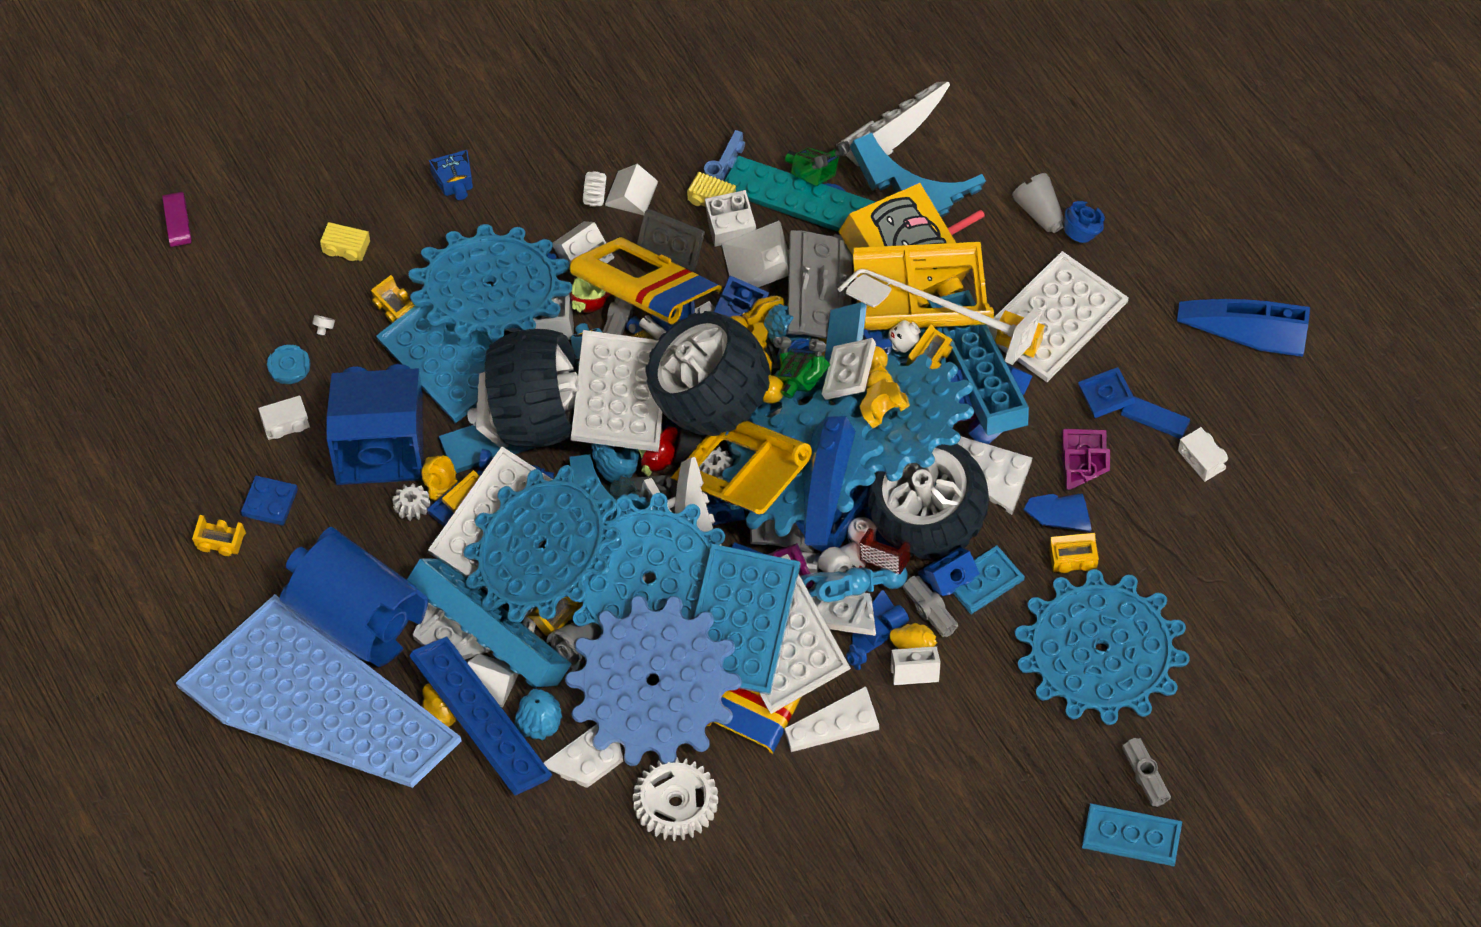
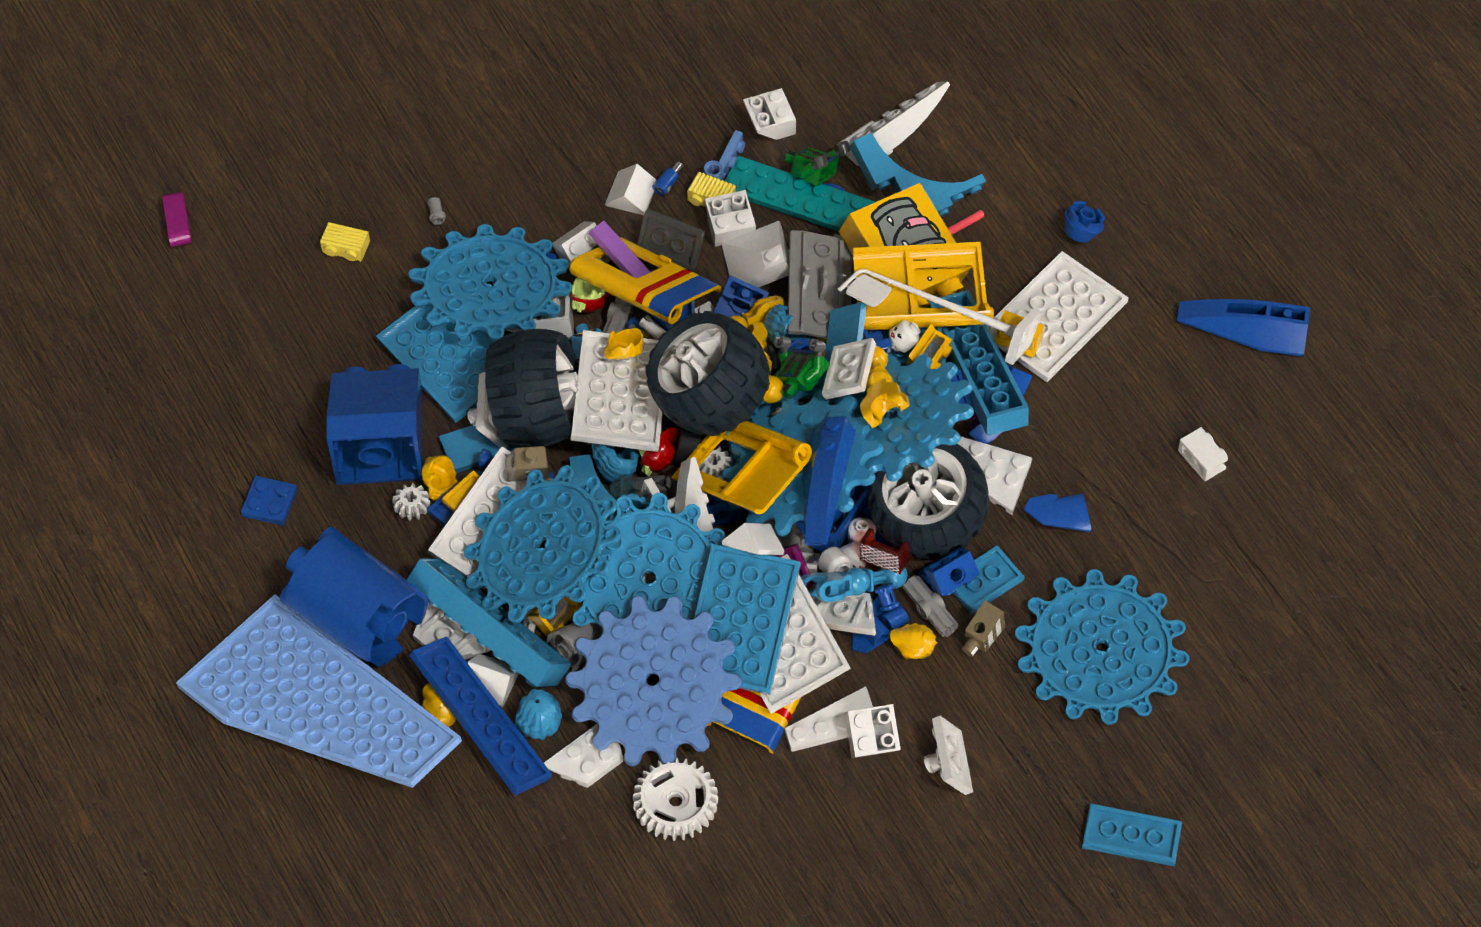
yellow window [192,515,246,556] -> none
white brick [258,396,310,440] -> none
dark azure tile [267,345,310,384] -> none
white tile [312,315,335,335] -> none
yellow window [371,275,416,323] -> none
blue torso [429,150,473,200] -> none
white gear [583,171,606,207] -> none
blue plate [846,644,867,670] -> none
white brick [890,646,940,685] -> none
light grey cone [1012,173,1064,233] -> none
yellow window [1049,533,1099,573] -> none
magenta slope [1062,429,1110,490] -> none
blue plate [1078,367,1135,418] -> none
blue tile [1121,397,1190,439] -> none
light grey piece [1122,738,1171,807] -> none
none -> light grey pin [427,197,446,225]
none -> dark tan torso [505,446,550,481]
none -> medium lavender tile [588,221,650,278]
none -> yellow hair [604,328,644,360]
none -> blue piece [652,162,683,196]
none -> white slope [722,523,784,555]
none -> white slope [743,88,796,140]
none -> white slope [844,704,901,758]
none -> blue bush [874,583,900,611]
none -> white plate [924,716,973,795]
none -> dark tan torso [962,600,1005,657]

